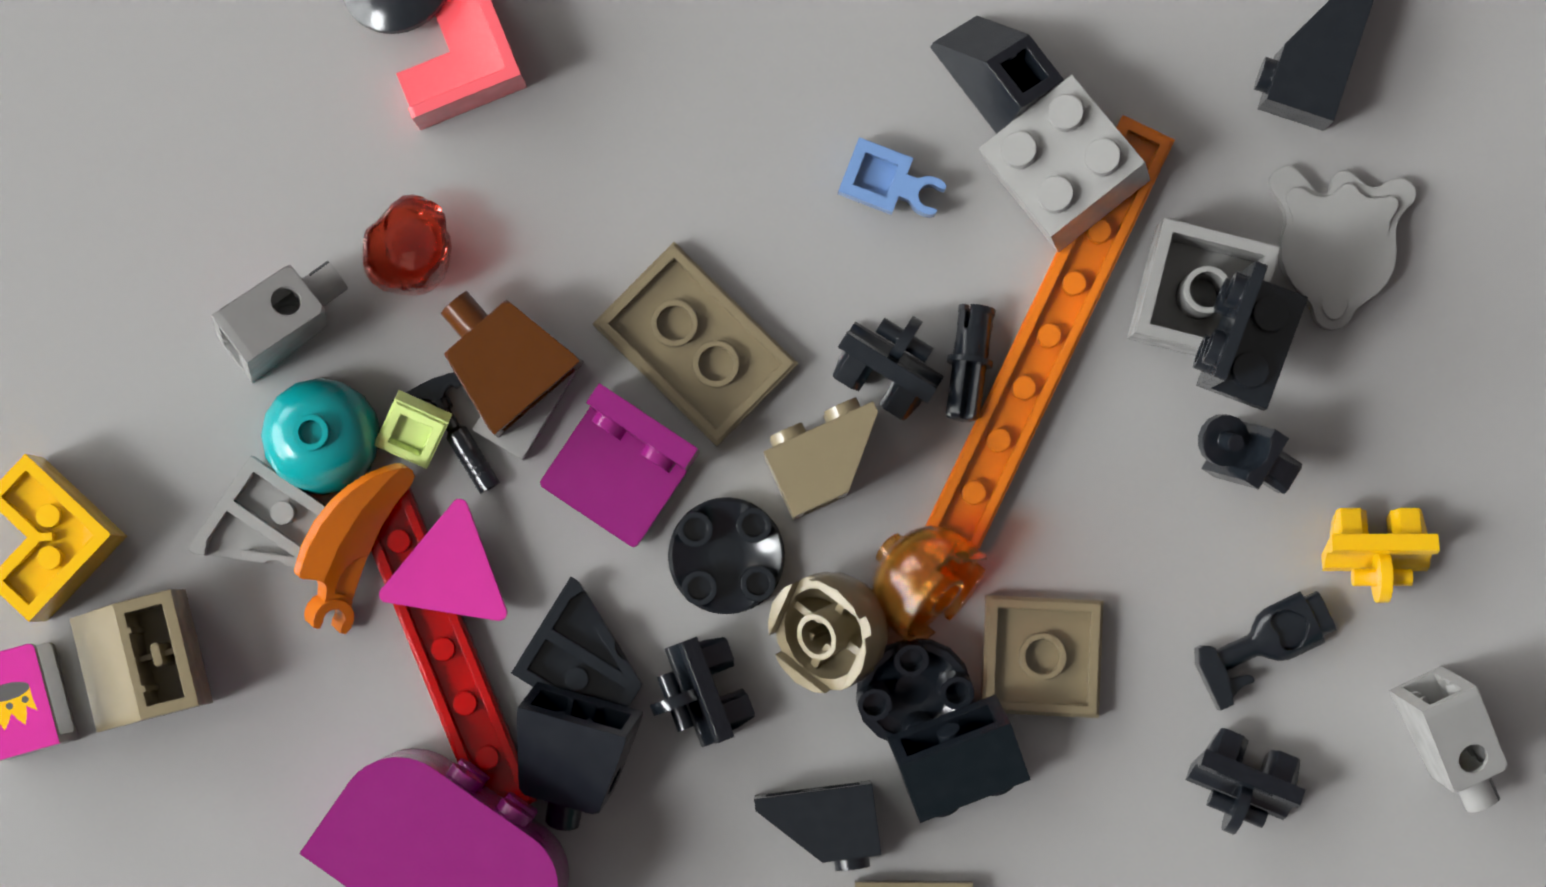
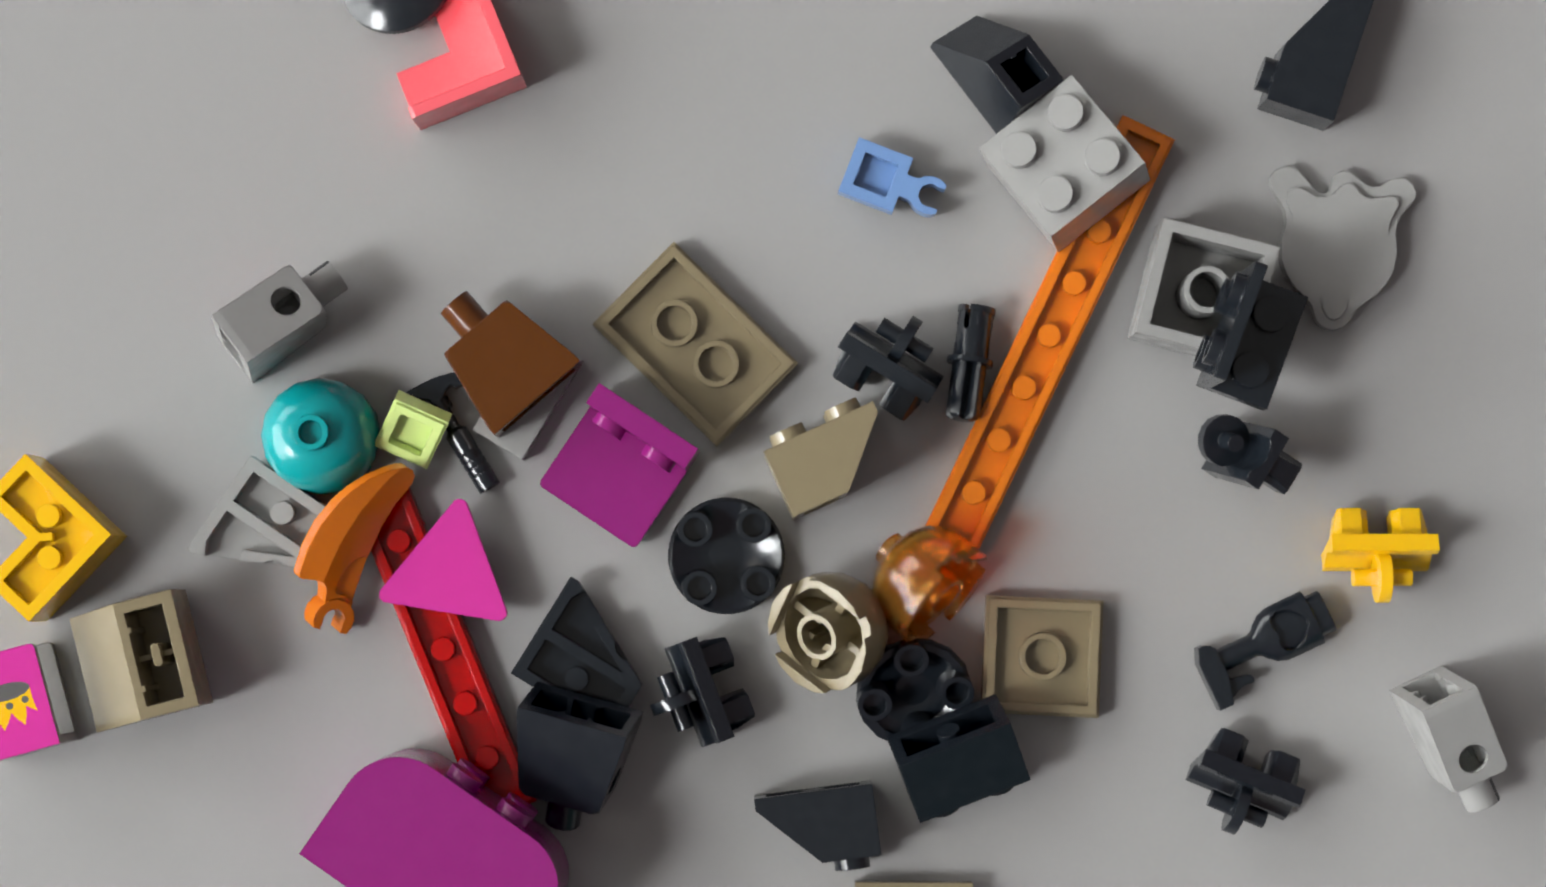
clear red hair [363,194,452,296] -> none

